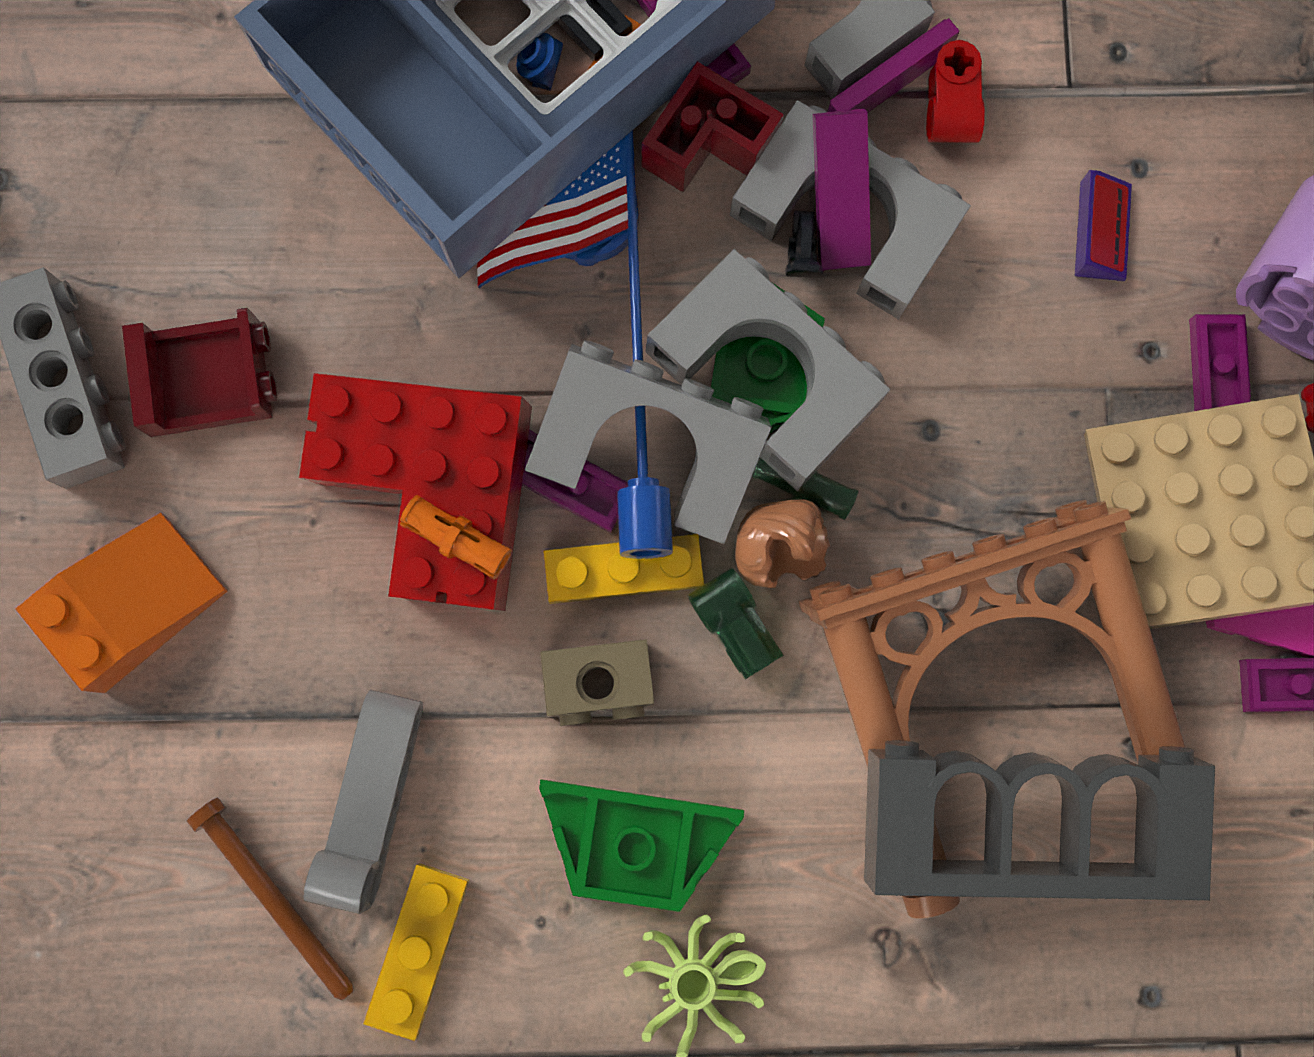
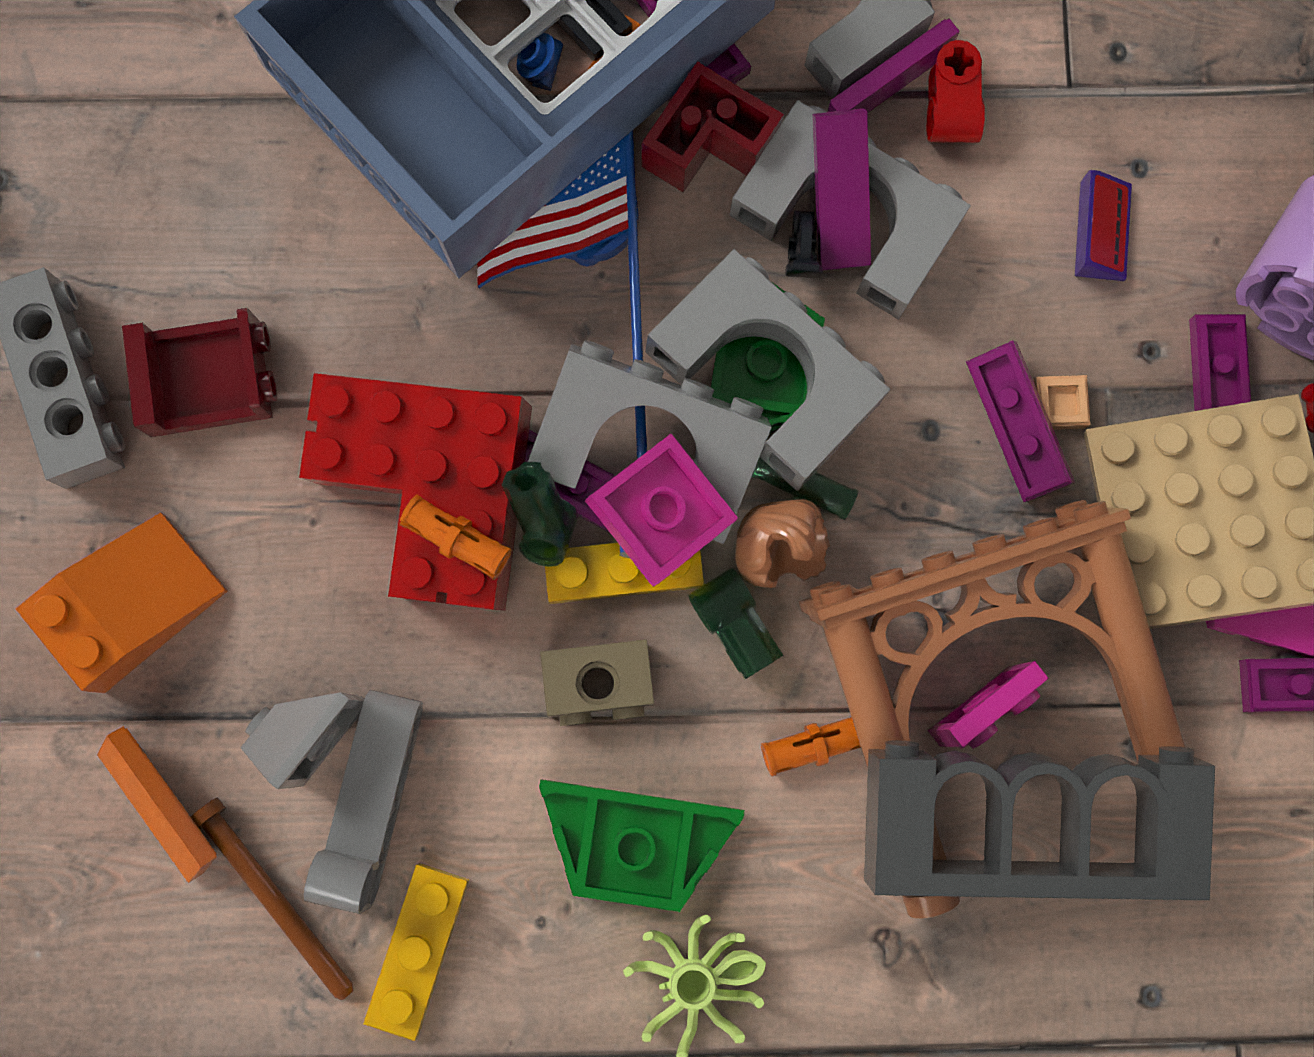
none -> orange tile [97,726,217,883]
none -> light grey slope [241,692,365,789]
none -> clear green piece [502,462,578,567]
none -> dark pink plate [585,434,738,587]
none -> orange pin [761,717,861,777]
none -> dark pink plate [927,661,1049,749]
none -> magenta tile [966,340,1075,503]
none -> light nougat tile [1033,375,1091,430]

